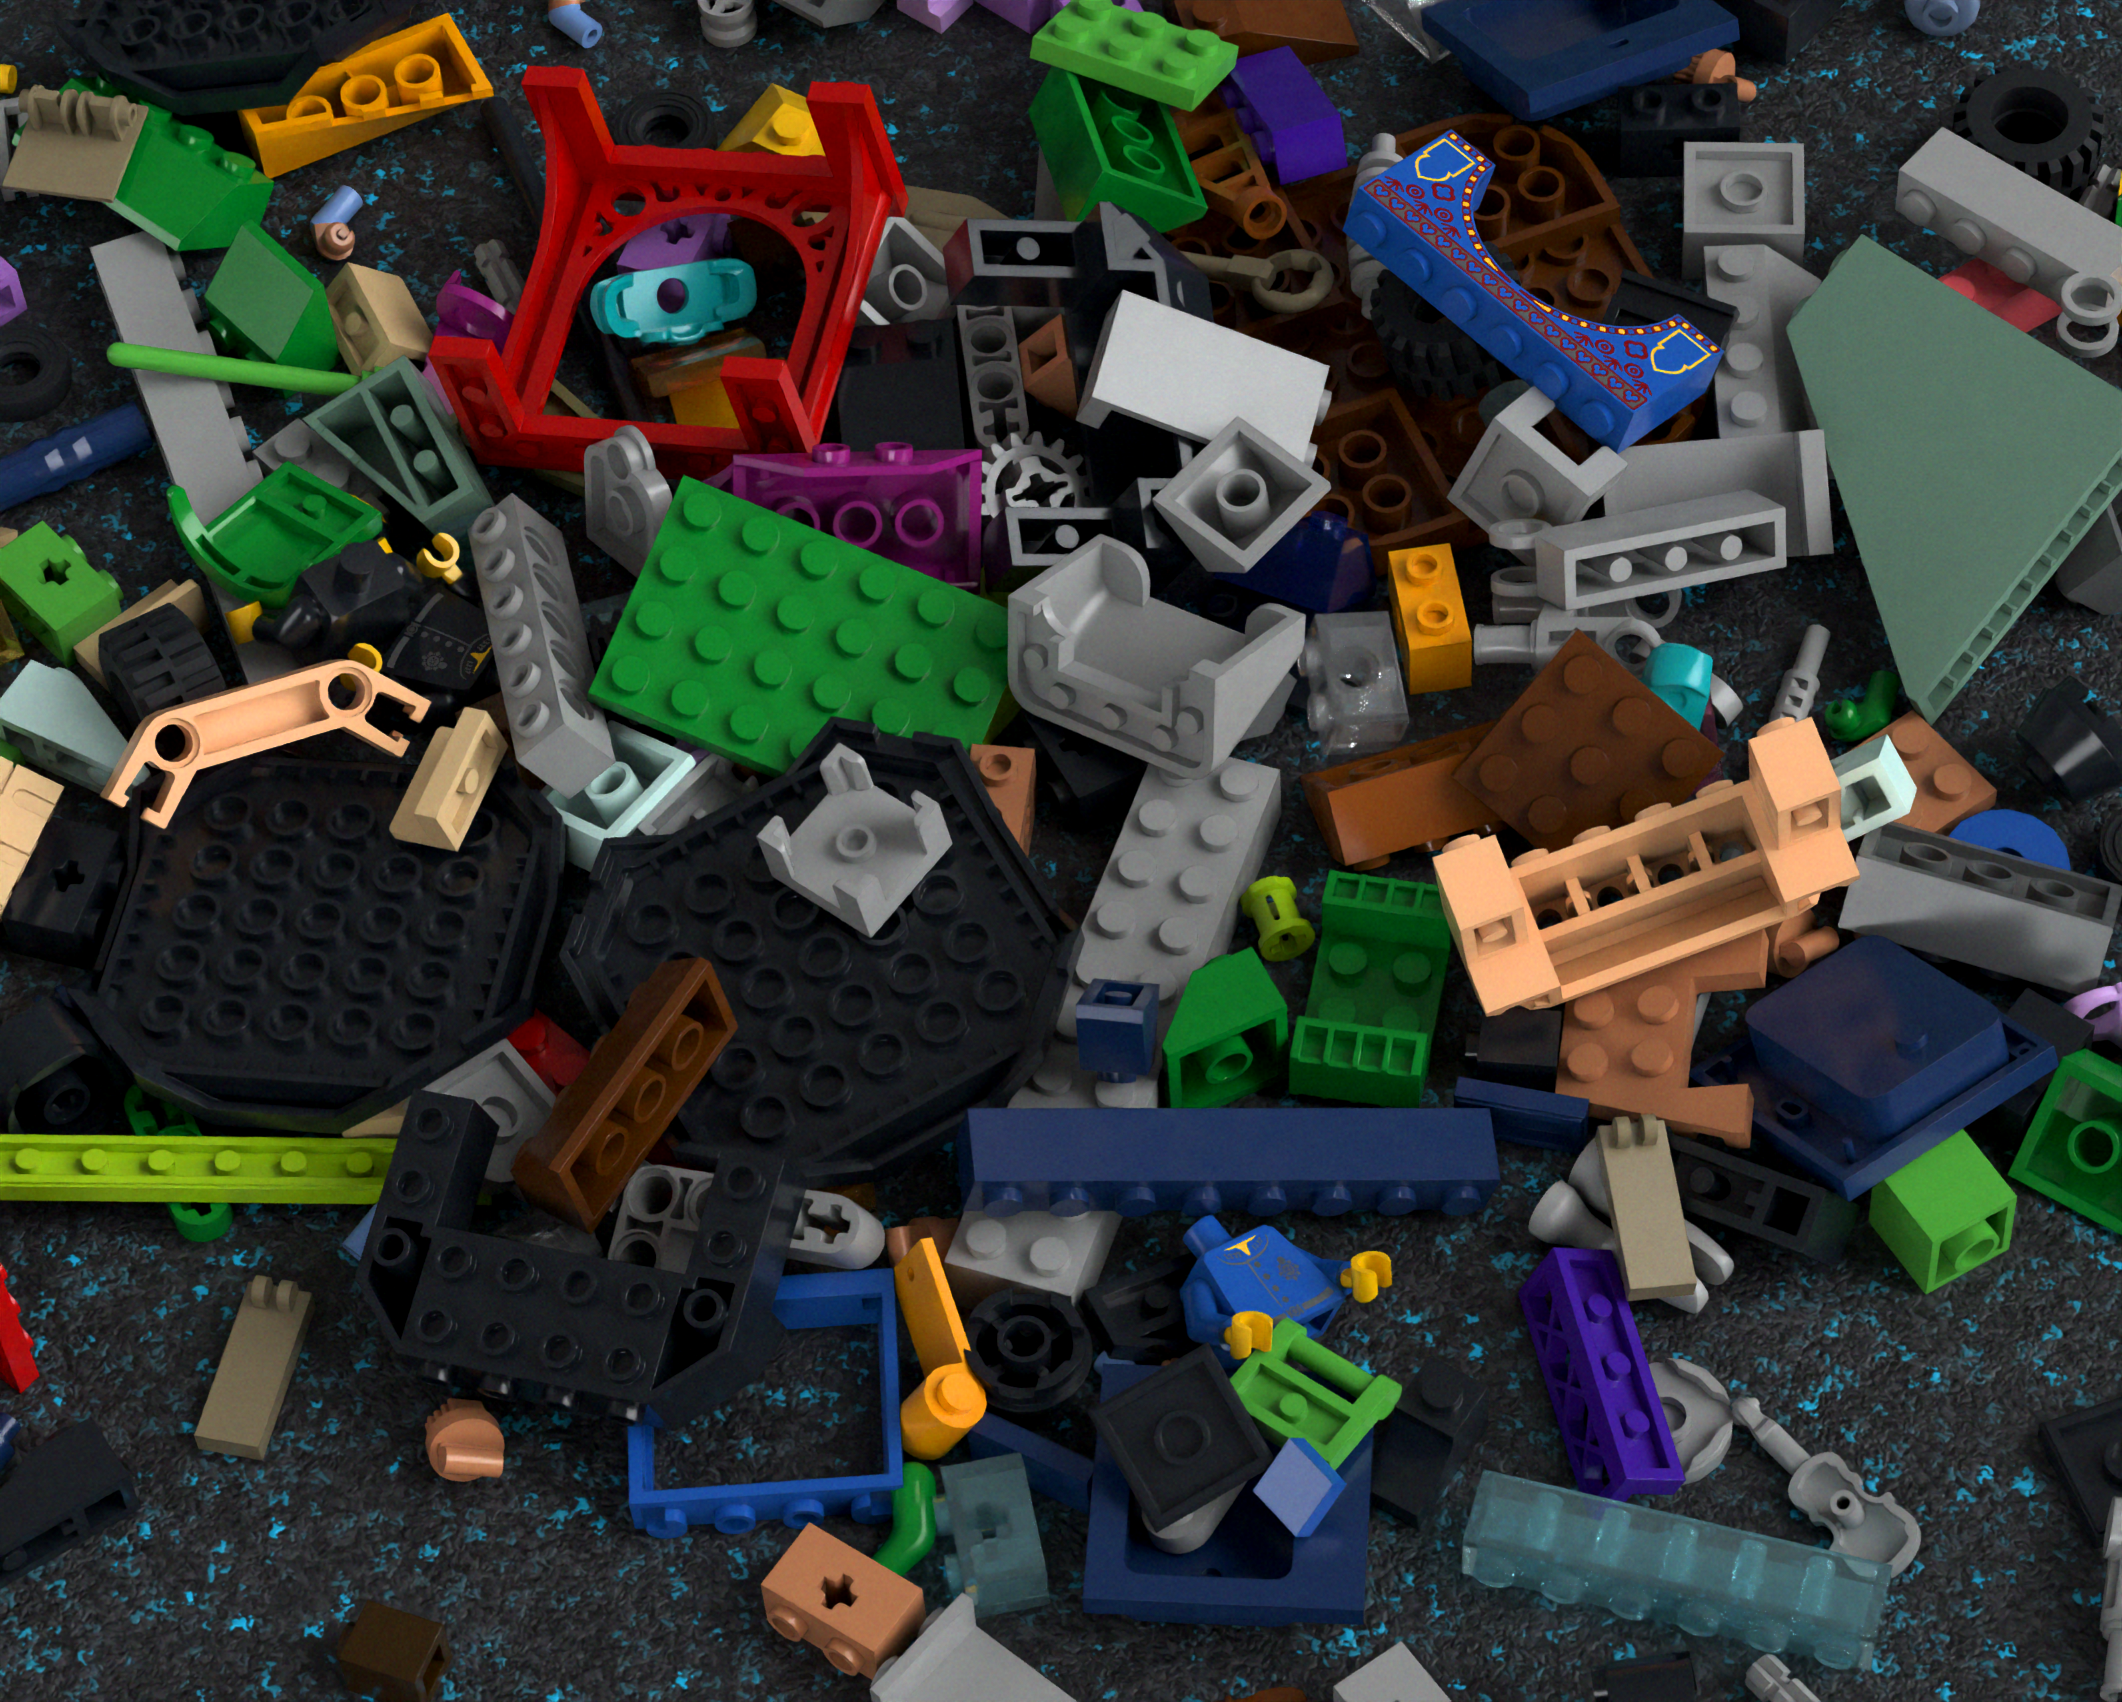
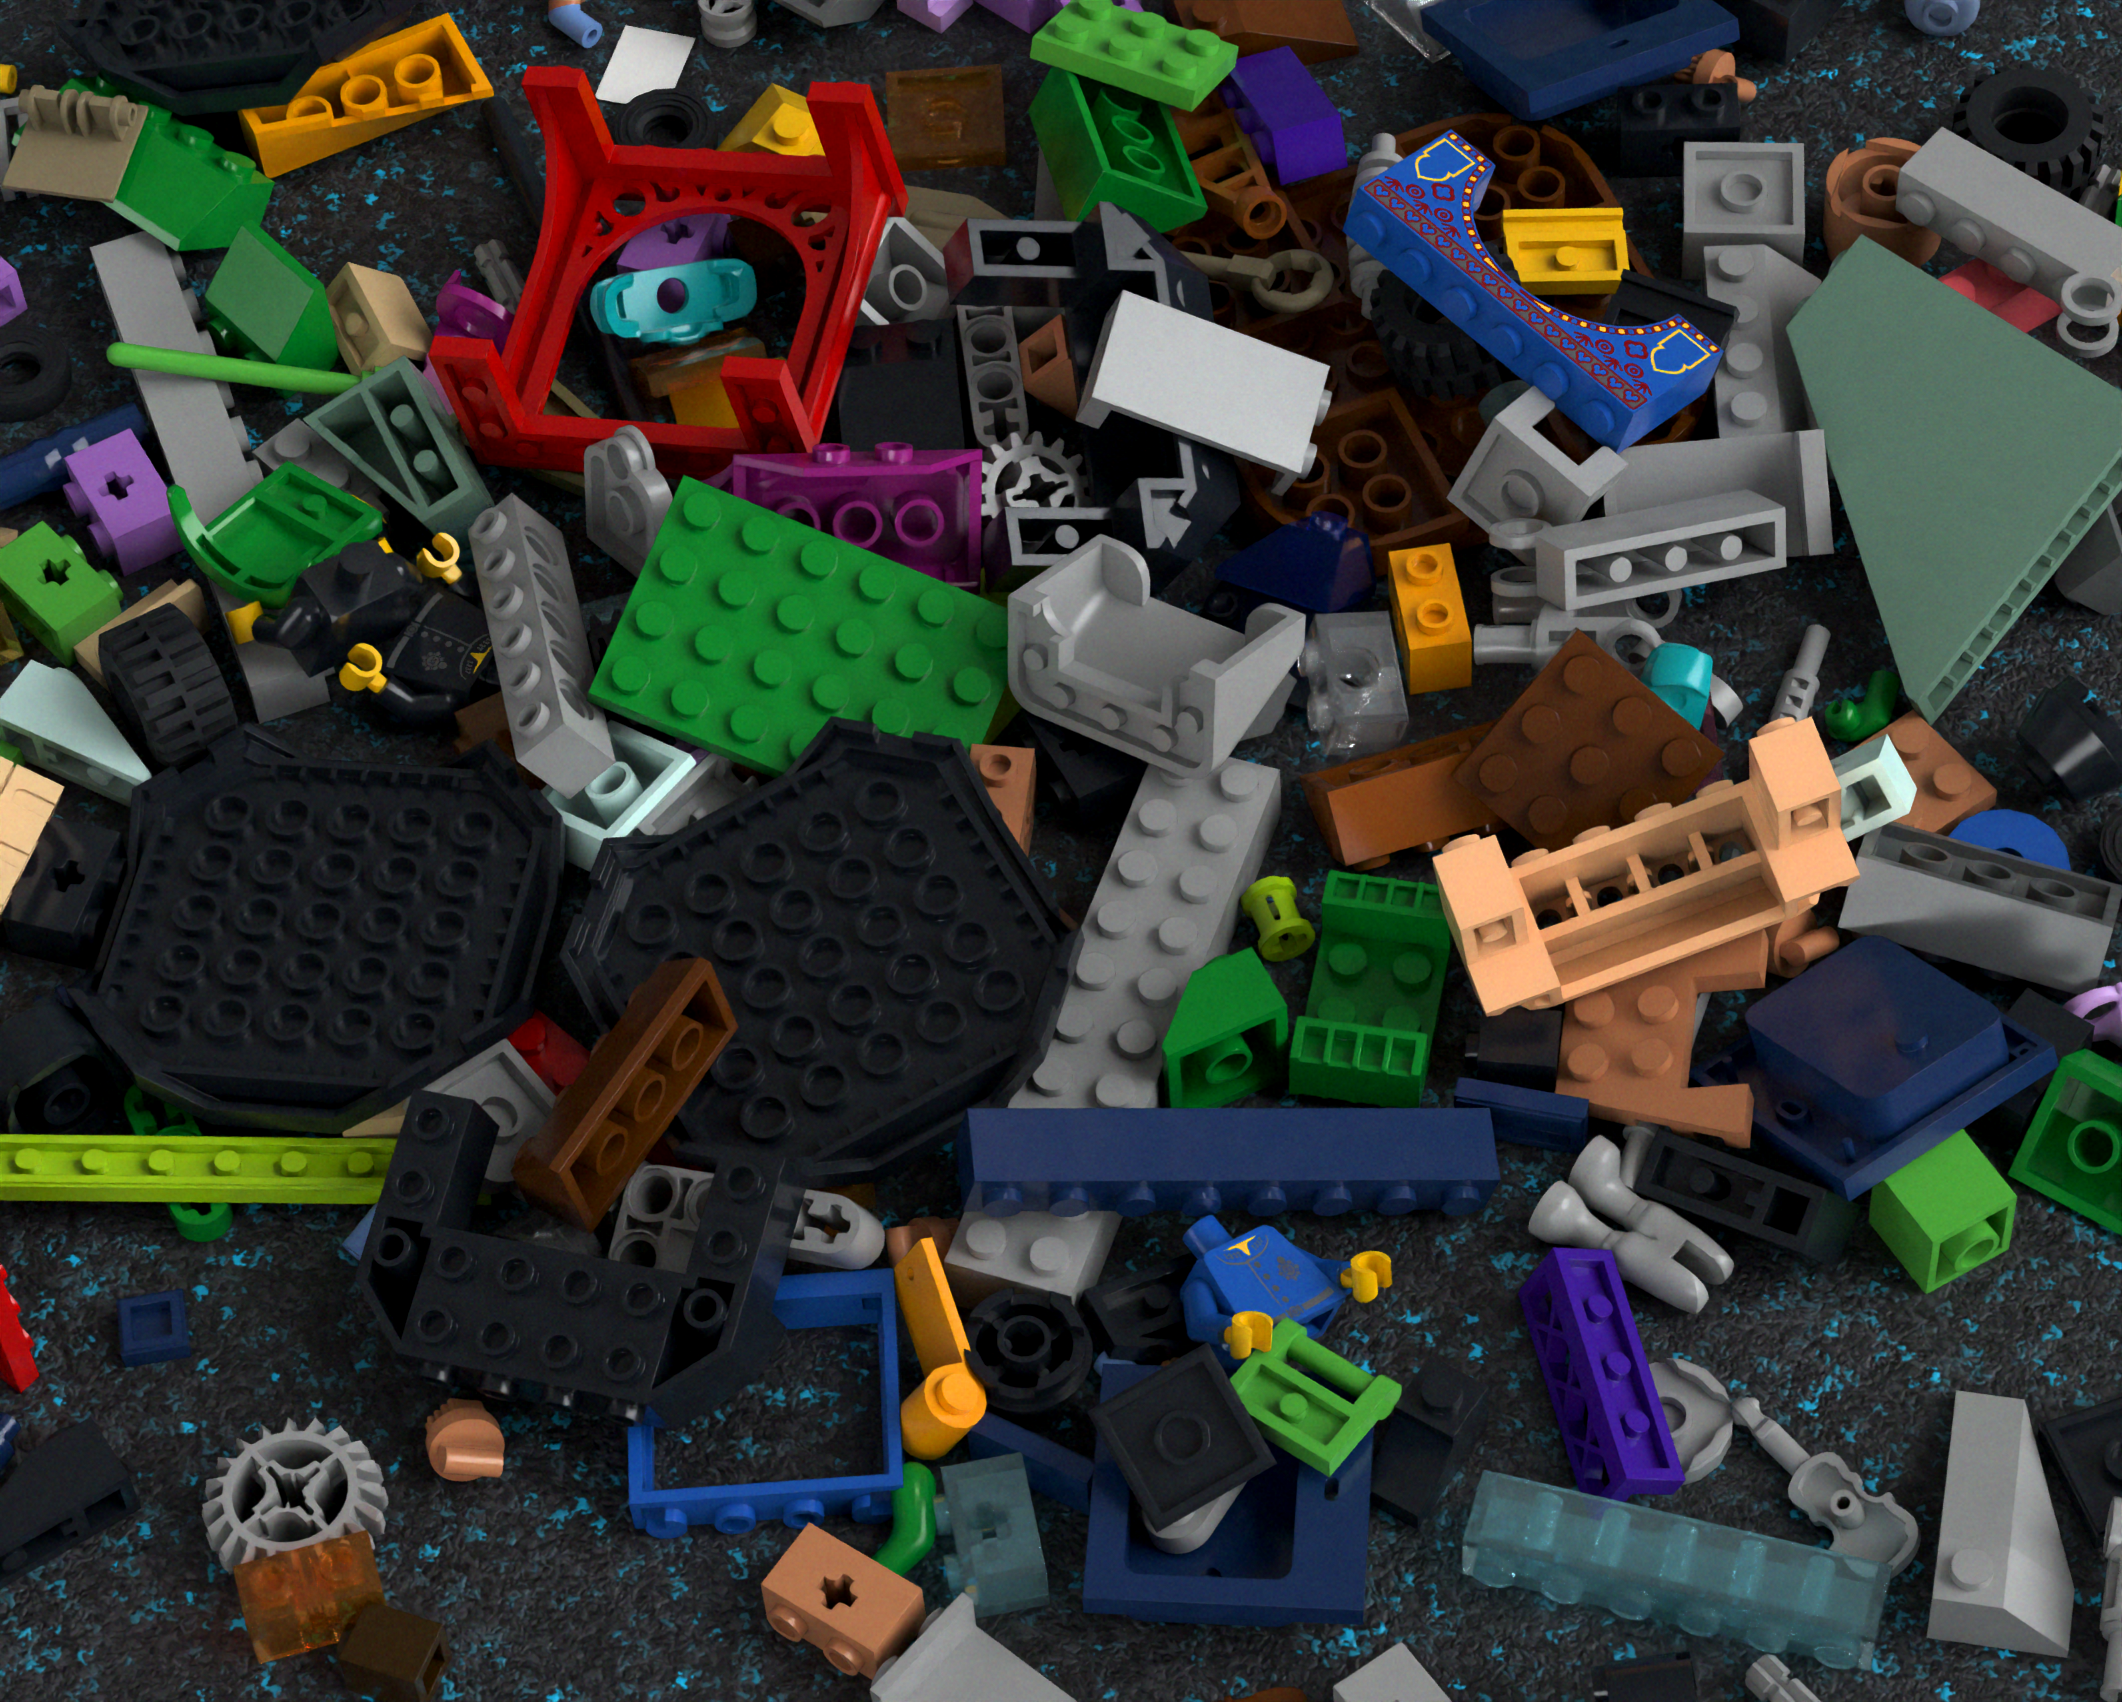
light nougat piece [99,659,431,829] -> none
dark tan hinge [194,1275,316,1461] -> none
arm [310,185,363,261] -> none
tan panel [389,707,508,852] -> none
light grey panel [756,743,953,938] -> none
dark blue slope [1075,978,1160,1083] -> none
light grey slope [1153,415,1331,573] -> none
tile [1253,1438,1347,1537] -> none
dark tan hinge [1595,1114,1697,1301] -> none
none -> medium lavender brick [63,428,186,577]
none -> dark blue tile [116,1288,191,1368]
none -> light grey gear [202,1417,389,1598]
none -> clear orange brick [232,1530,389,1664]
none -> white sticker [595,25,696,104]
none -> clear orange tile [886,64,1007,172]
none -> yellow plate [1500,208,1629,295]
none -> nougat brick [1822,137,1942,269]
none -> light grey wedge [1927,1390,2075,1658]

